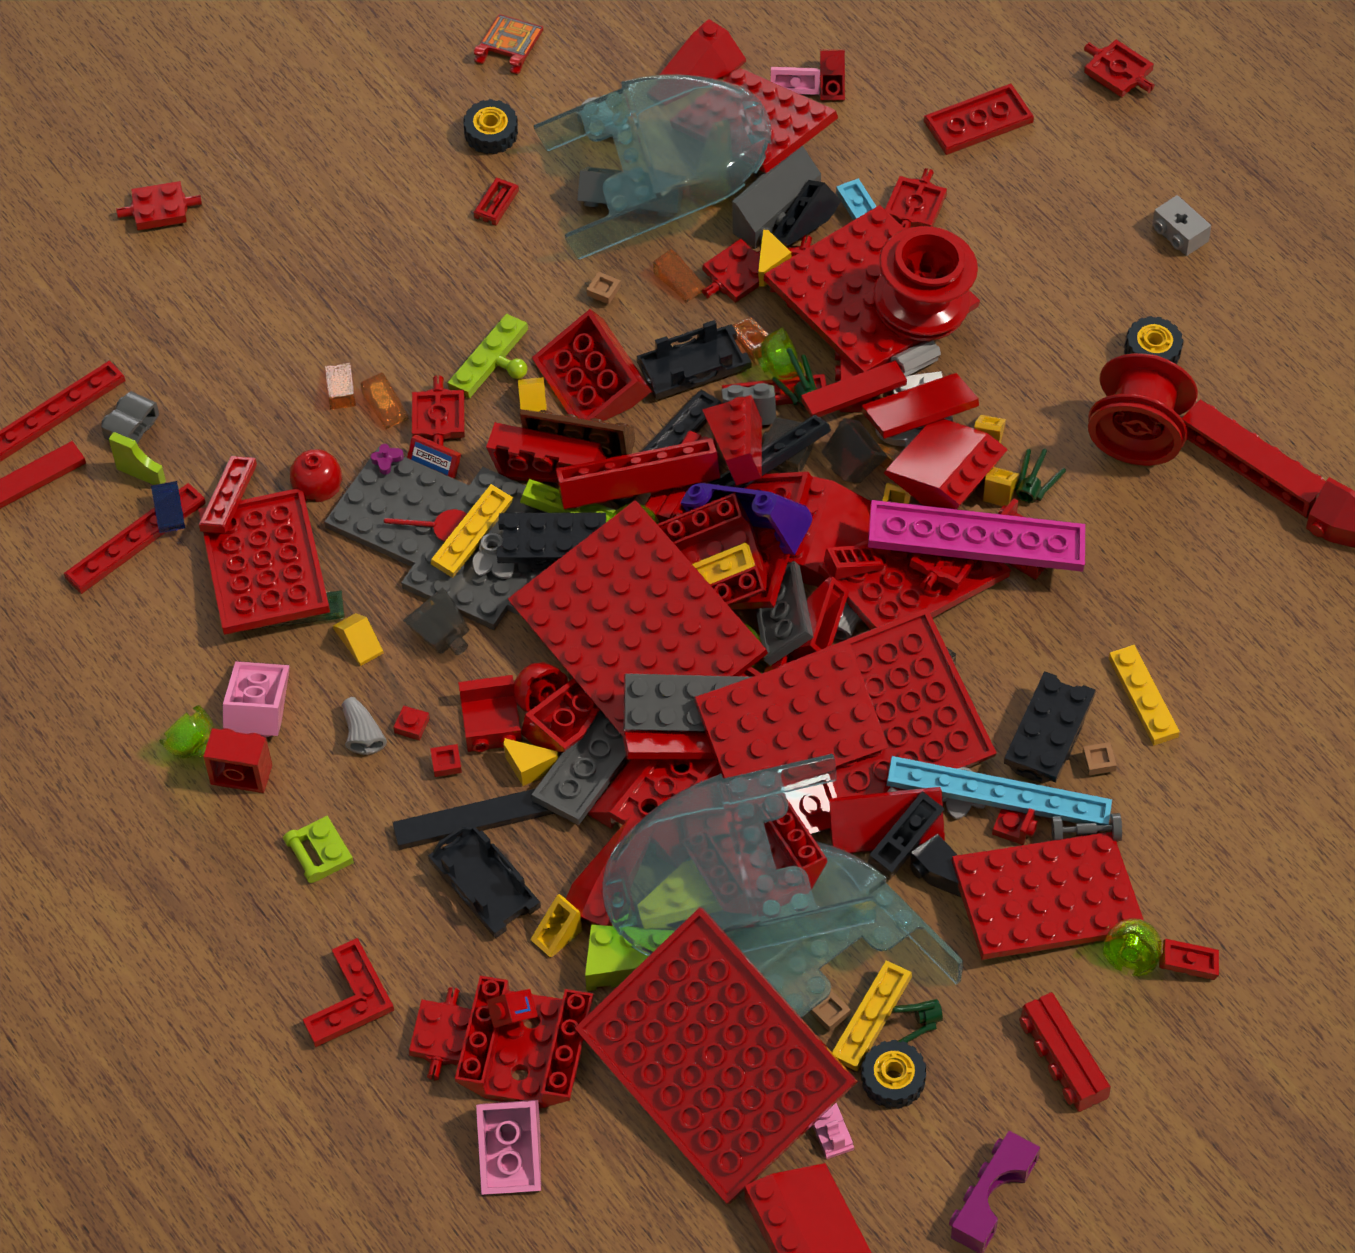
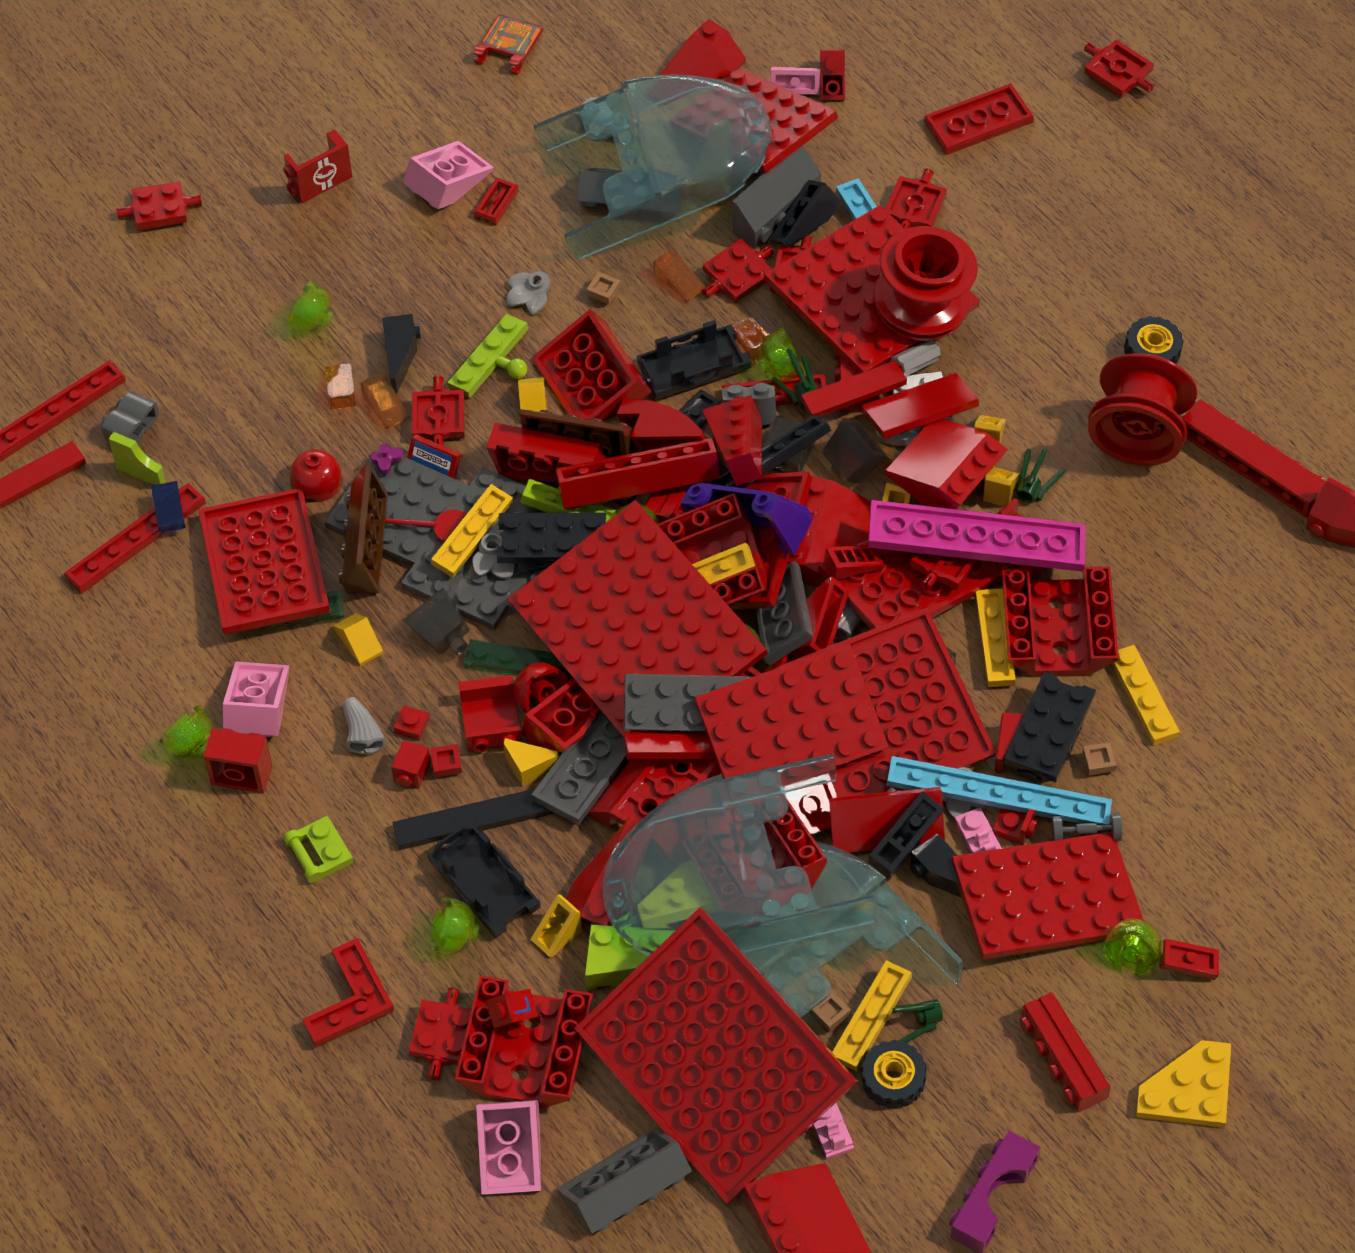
red tile [199,456,257,534] -> none
black wheel [463,99,518,154] -> none
yellow slope [758,230,792,286] -> none
light grey brick [1152,195,1211,256] -> none
none -> red panel [283,129,353,203]
none -> clear neon green cylinder [286,280,334,333]
none -> reddish brown slope [339,464,388,593]
none -> black slope [382,314,421,394]
none -> red brick [391,740,431,789]
none -> bright pink slope [403,141,494,209]
none -> clear neon green cylinder [430,896,479,955]
none -> clear green plate [464,639,572,682]
none -> light grey plate [507,271,551,316]
none -> dark grey slope [557,1127,692,1234]
none -> red slope [617,398,706,452]
none -> bright pink plate [954,808,1002,853]
none -> yellow plate [975,588,1016,687]
none -> red slope [994,712,1024,774]
none -> red slope [1002,566,1119,677]
none -> yellow plate [1136,1040,1231,1128]

